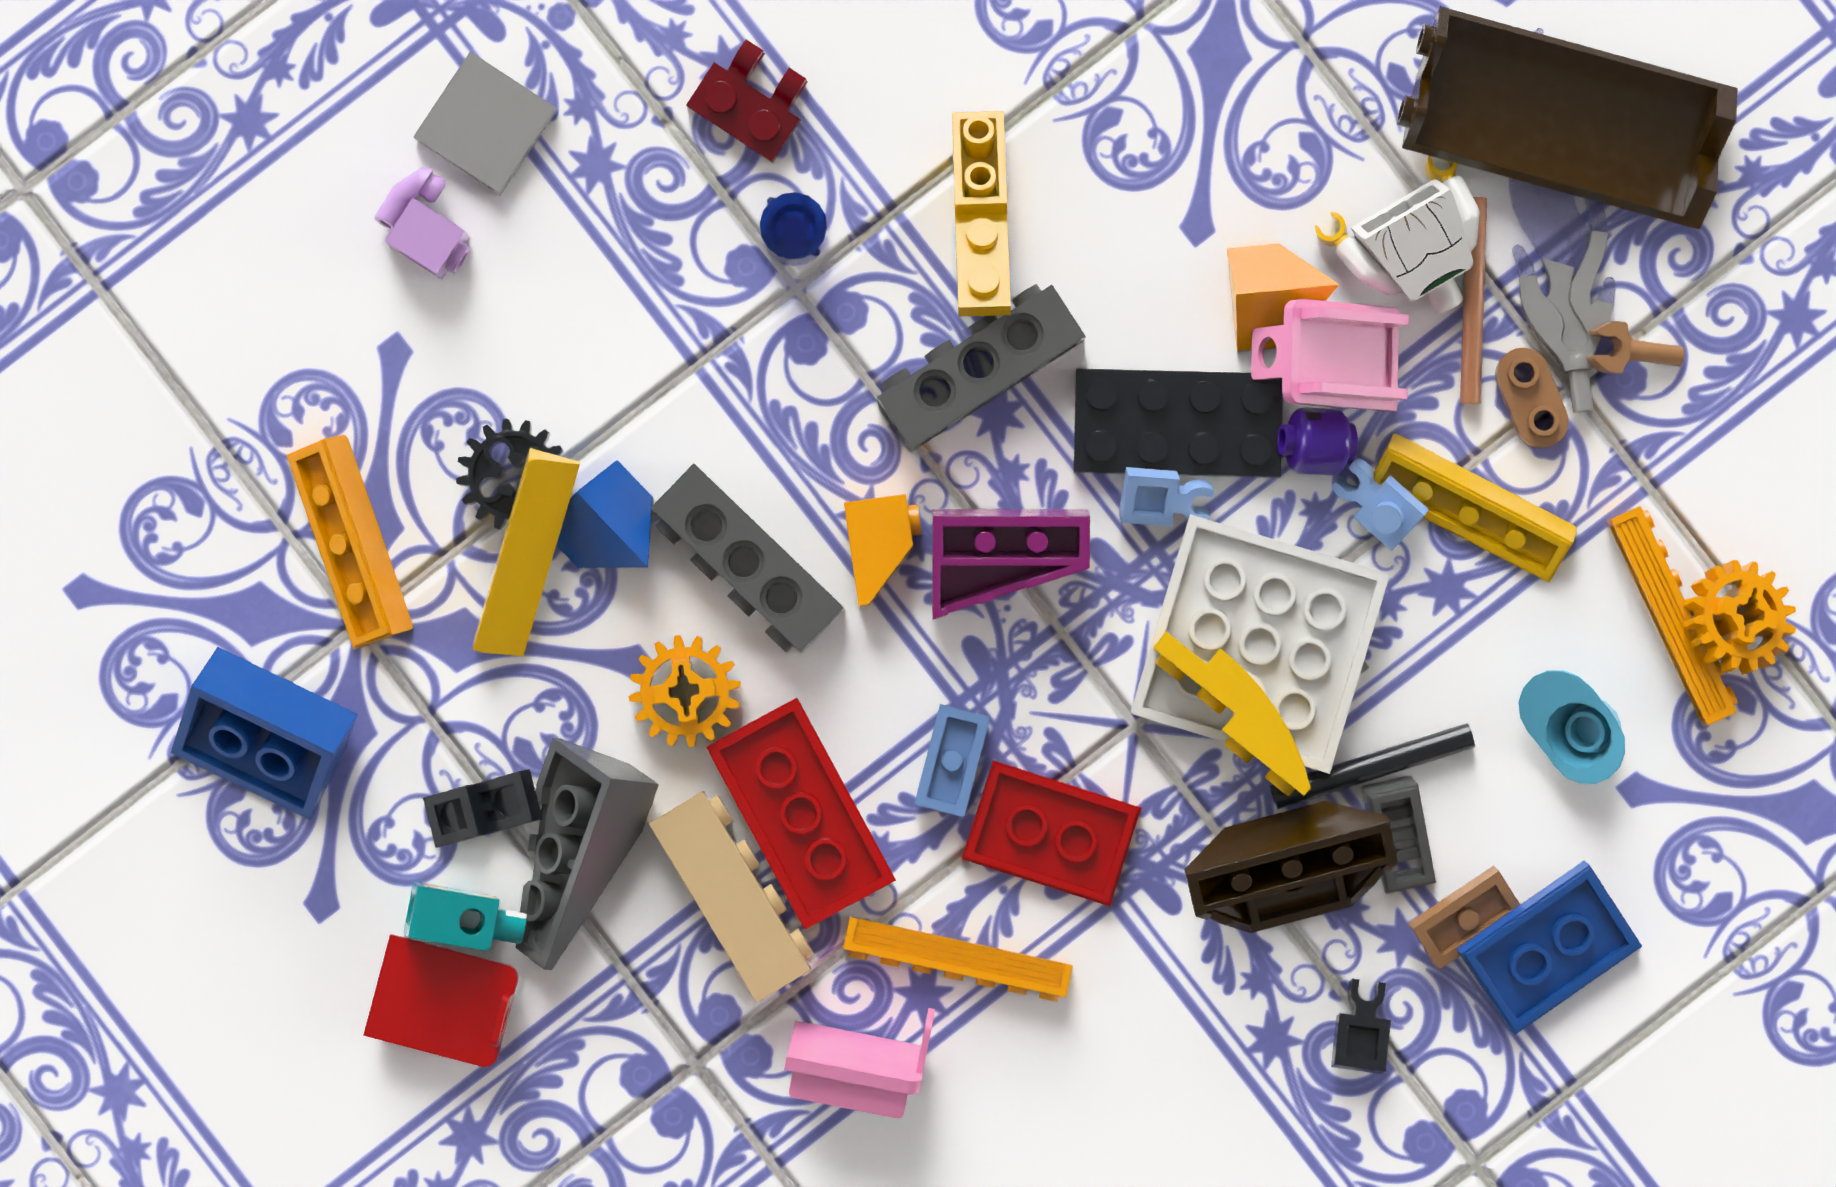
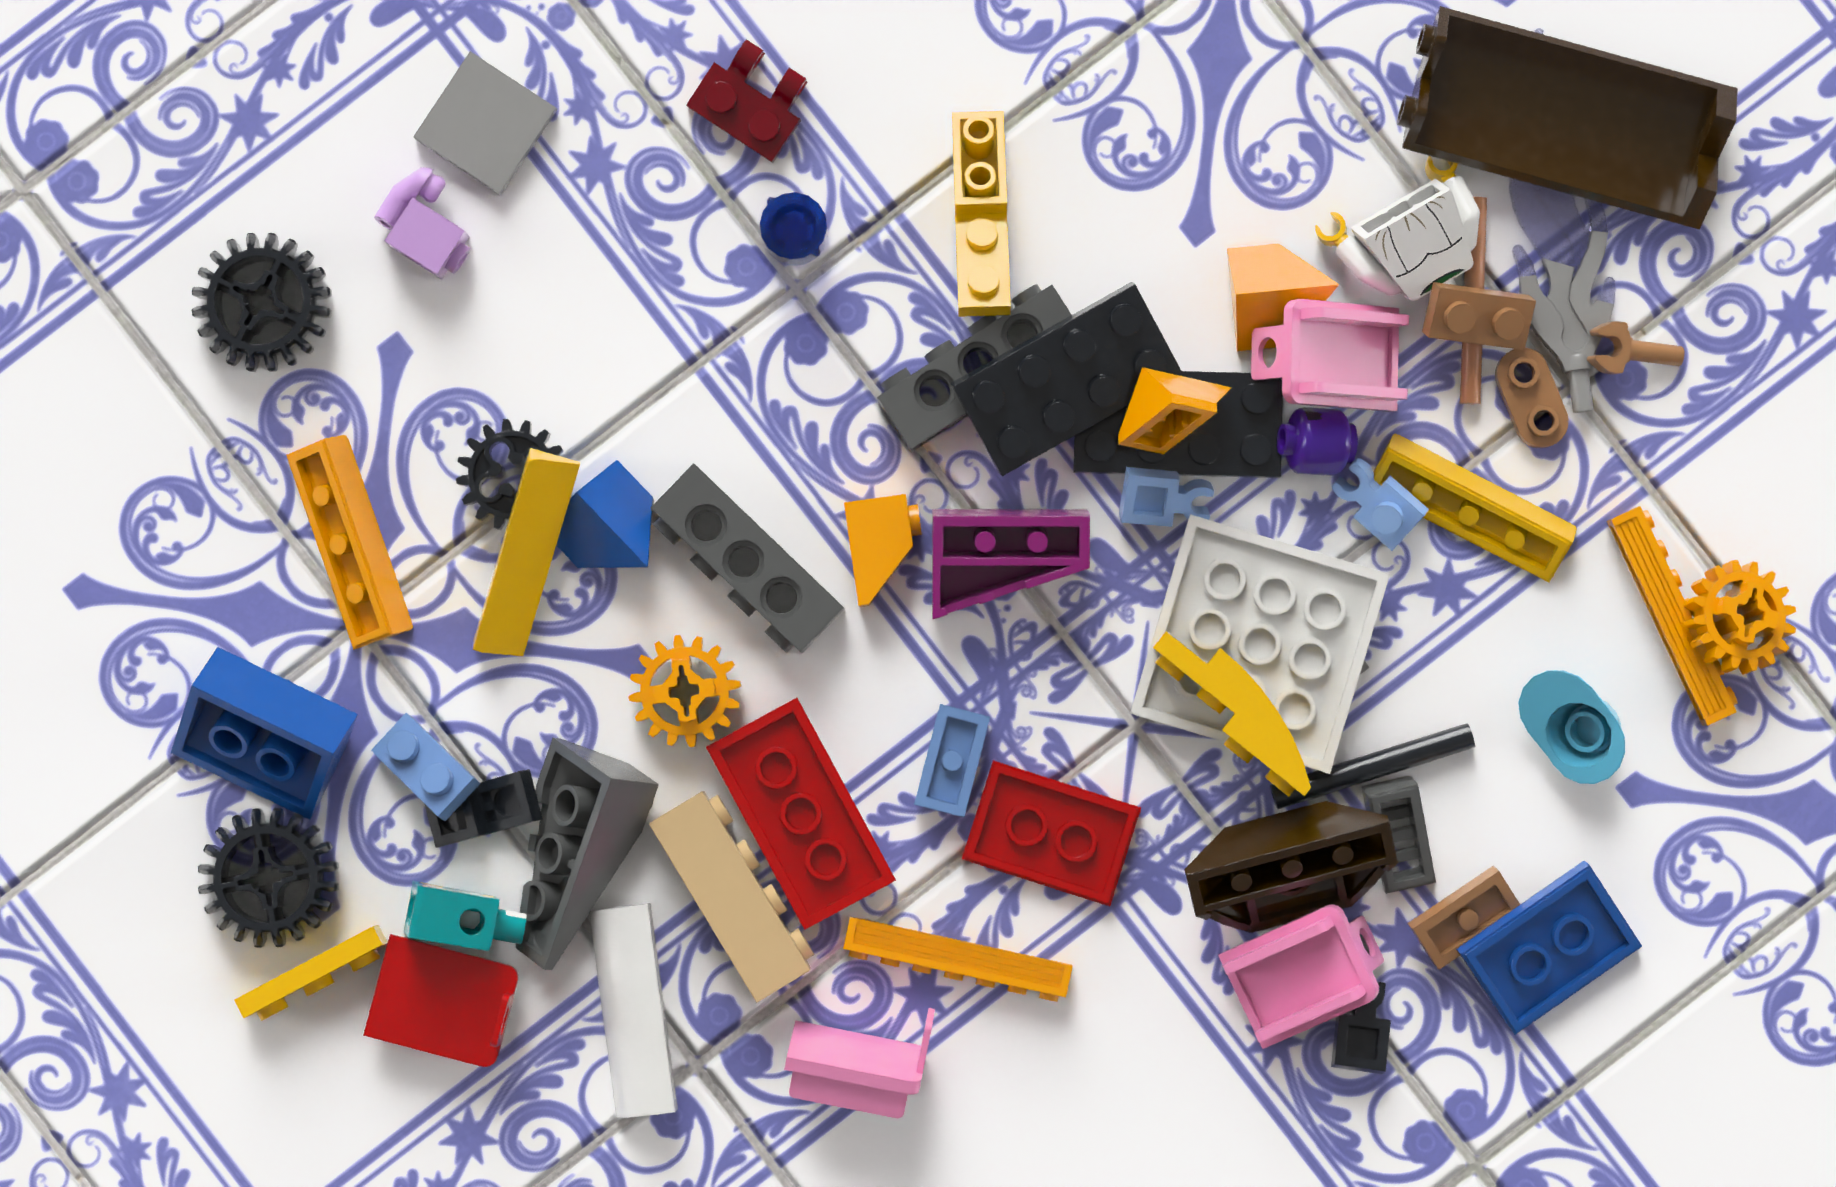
none -> black gear [191,233,332,372]
none -> black gear [198,808,339,948]
none -> yellow plate [234,925,388,1021]
none -> medium blue plate [371,713,480,821]
none -> white brick [589,903,678,1118]
none -> black plate [950,281,1183,476]
none -> light orange slope [1118,367,1232,454]
none -> bright pink piece [1218,904,1384,1049]
none -> medium nougat plate [1422,282,1536,350]

